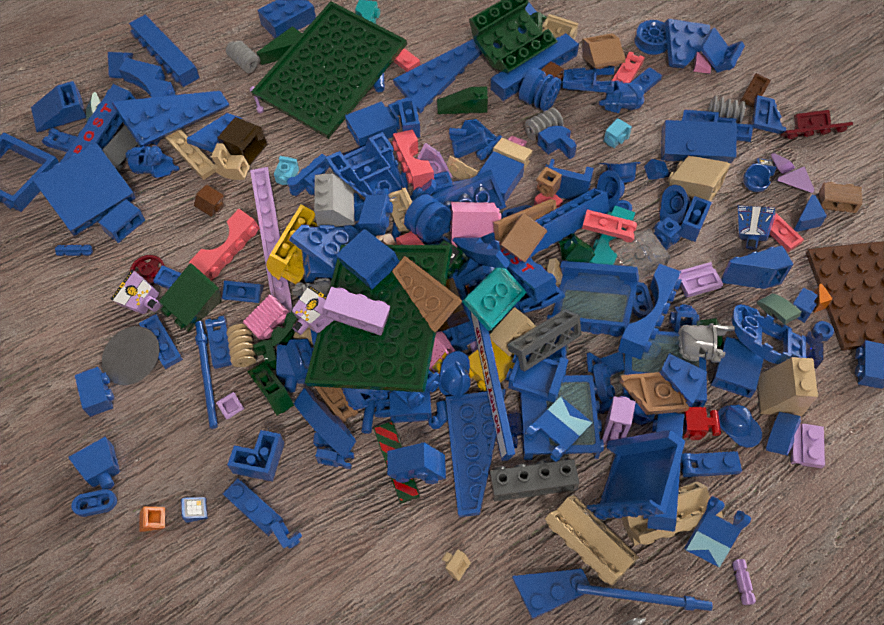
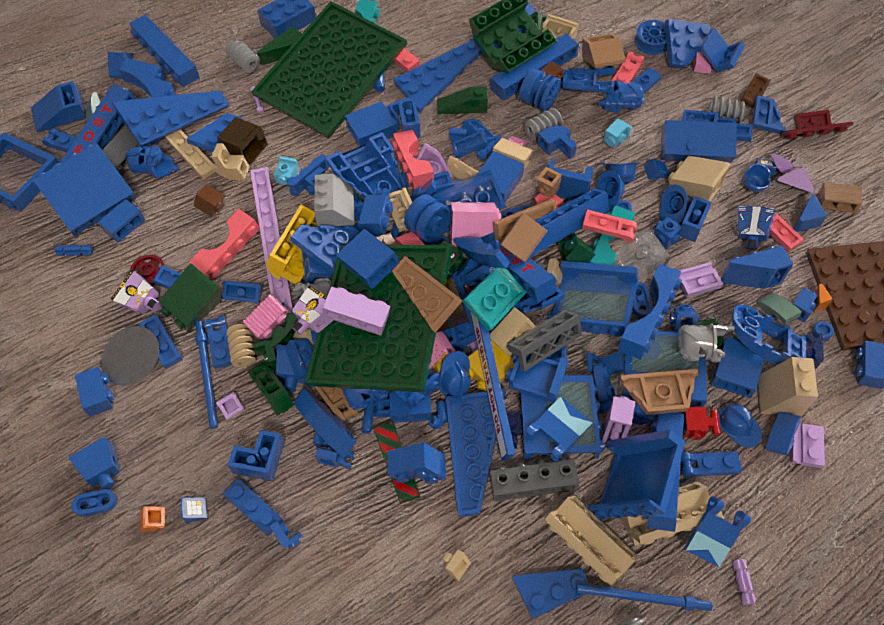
blue wing [660,354,707,407] -> none

